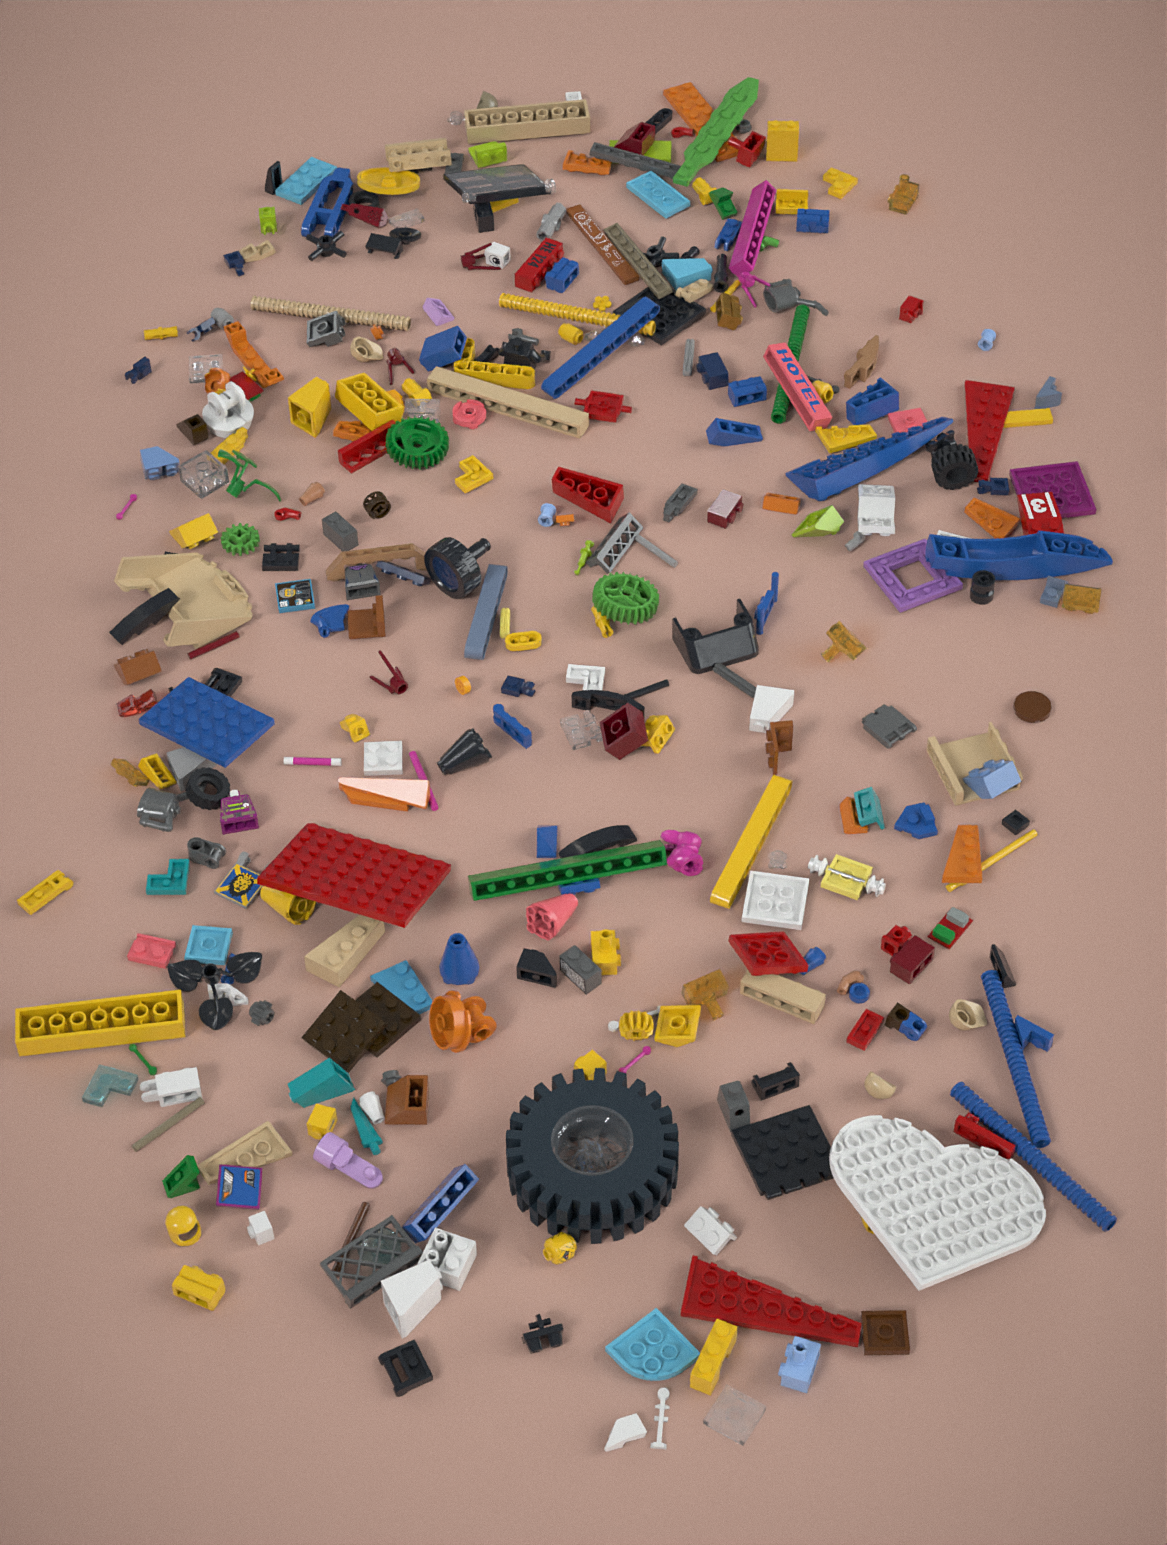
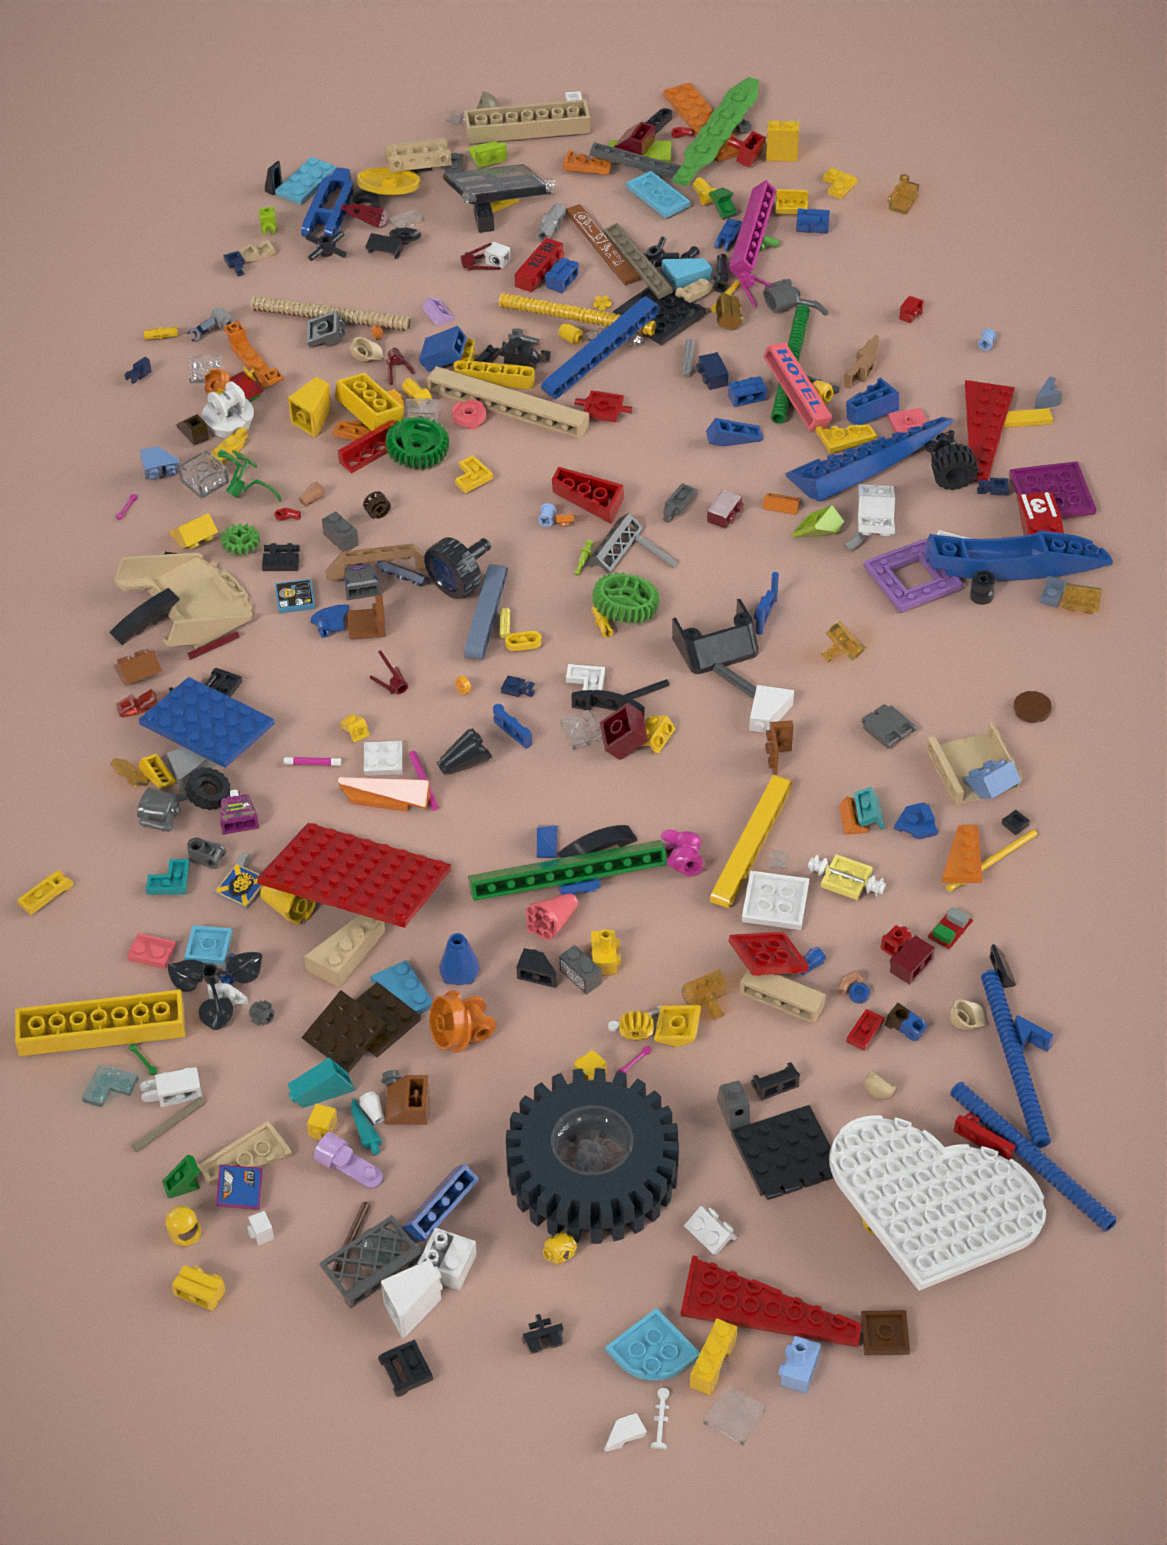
orange wing [964,498,1020,539] -> none

